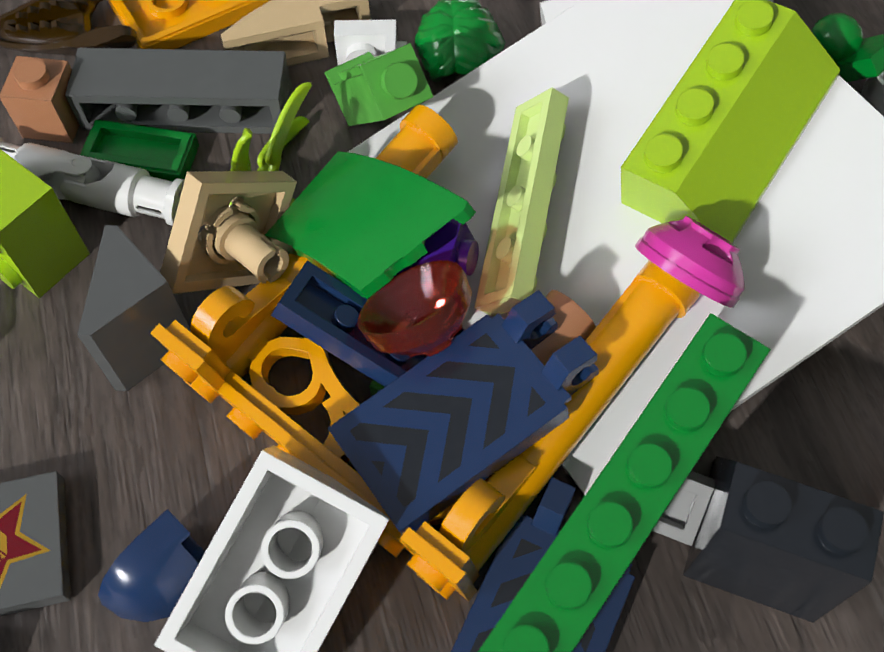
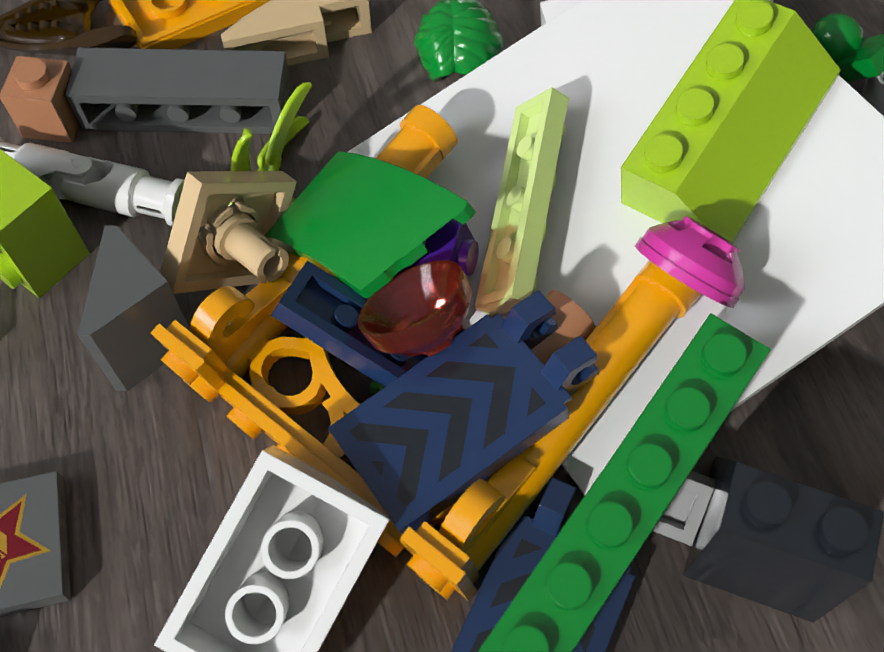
green tile [80,119,199,181] -> none
dark blue brick [98,509,205,622] -> none
bright green window [324,43,433,126] -> none
white bracket [334,19,407,65] -> none

